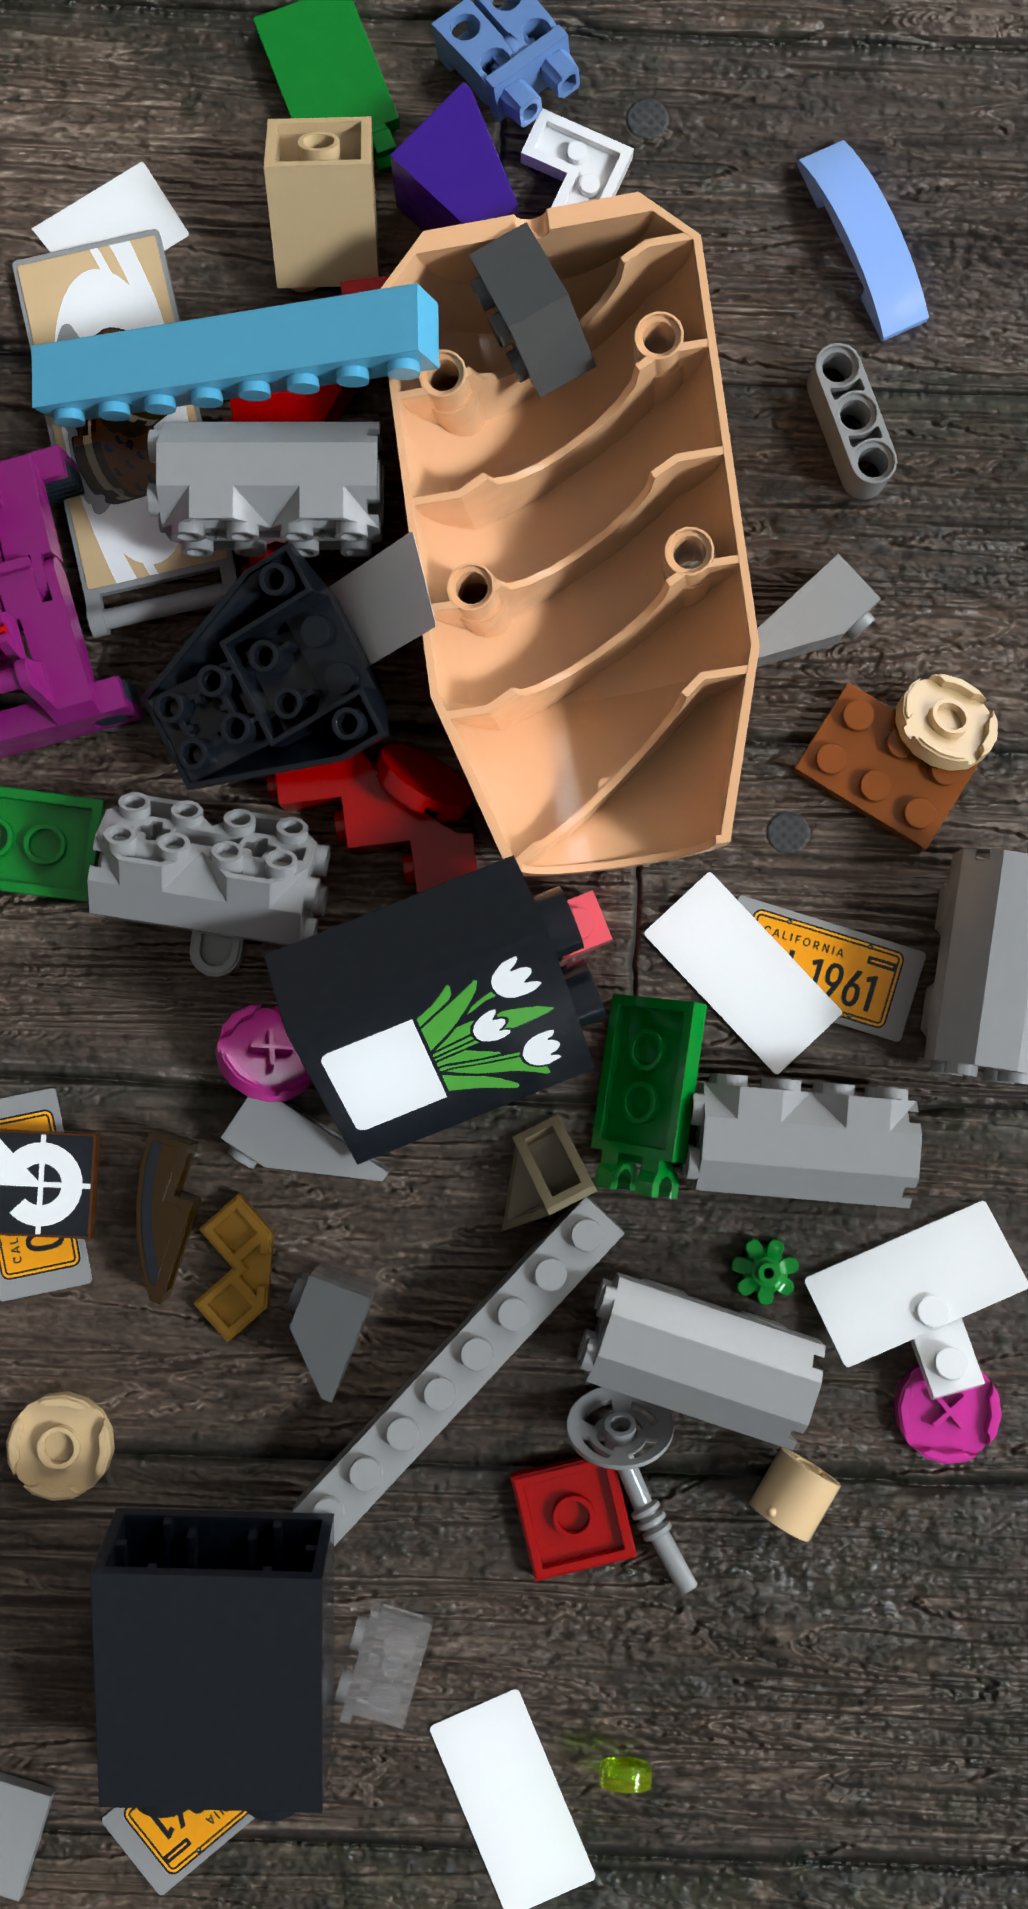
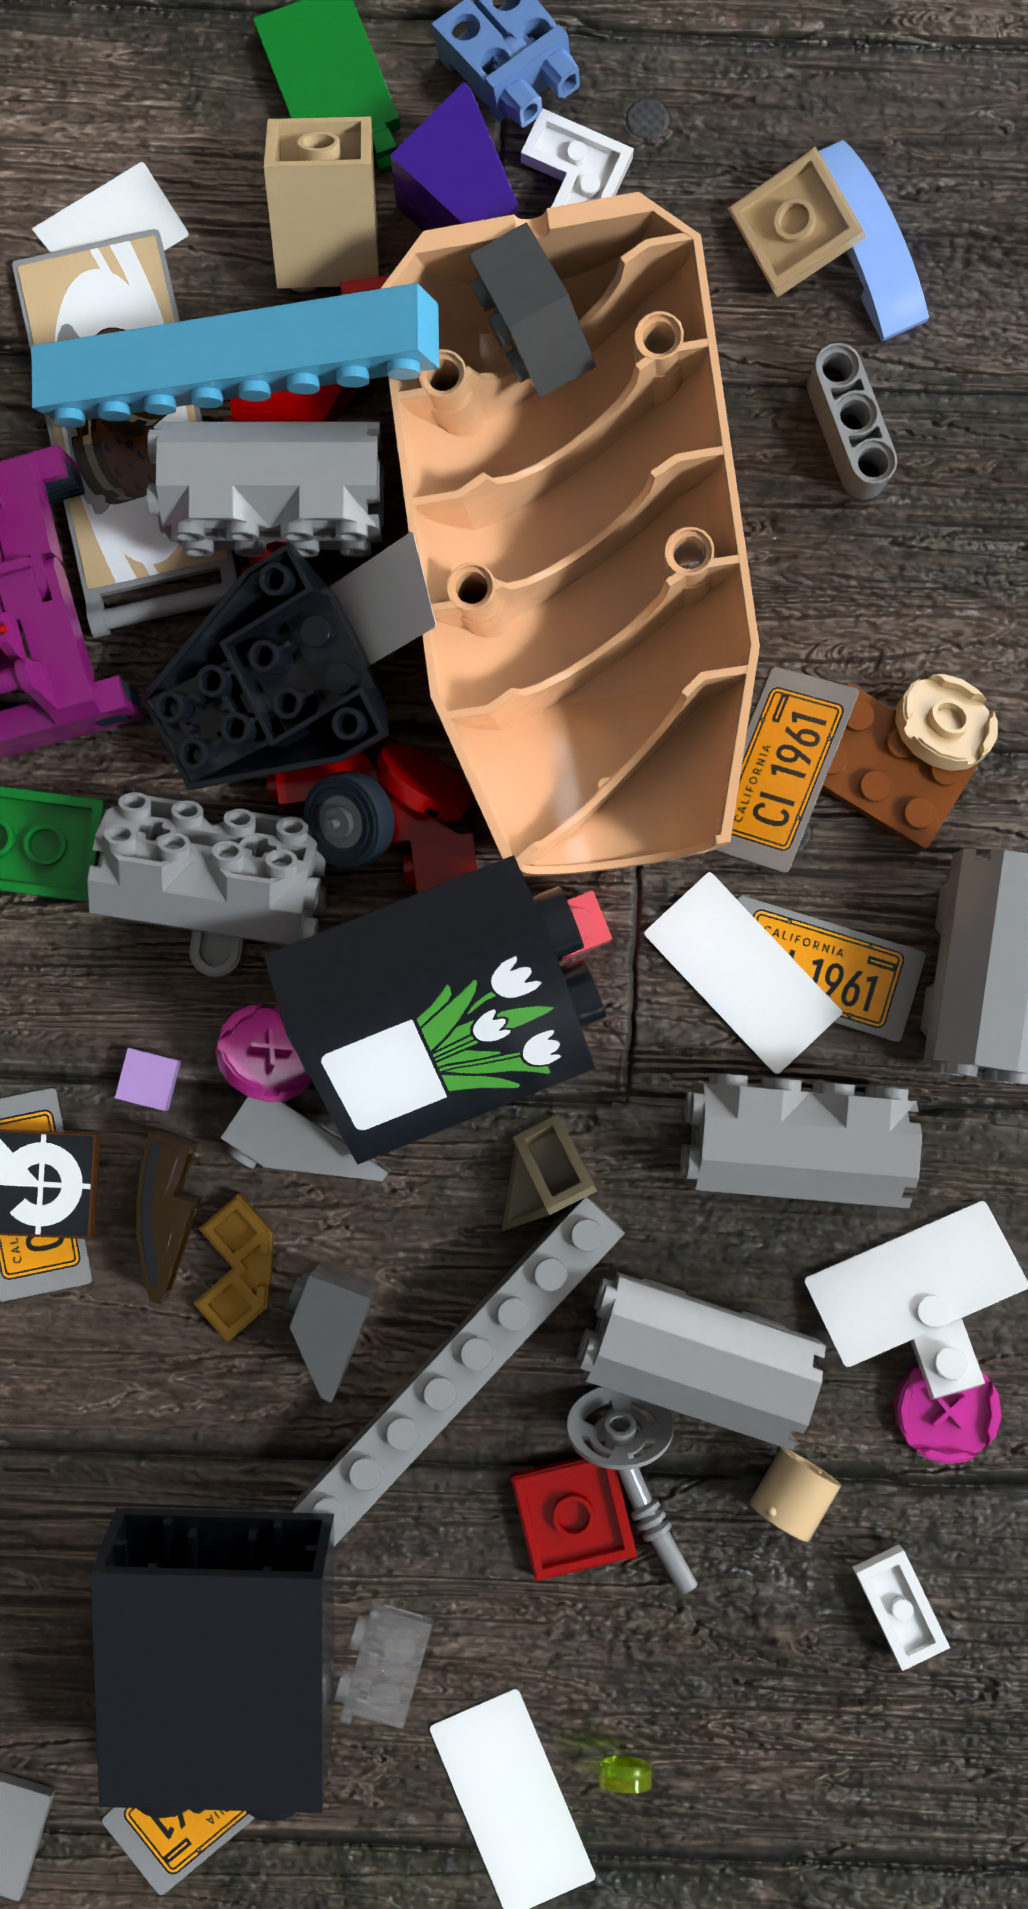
tan tile [6,1391,115,1501] -> none
green tile [591,994,707,1199] -> none
green plant [730,1237,799,1306] -> none
light grey slope [757,554,881,668] -> none
none -> lavender tile [115,1048,181,1111]
none -> black wheel [303,771,395,868]
none -> sticker [715,667,859,872]
none -> tan tile [727,146,866,297]
none -> white plate [852,1545,950,1671]

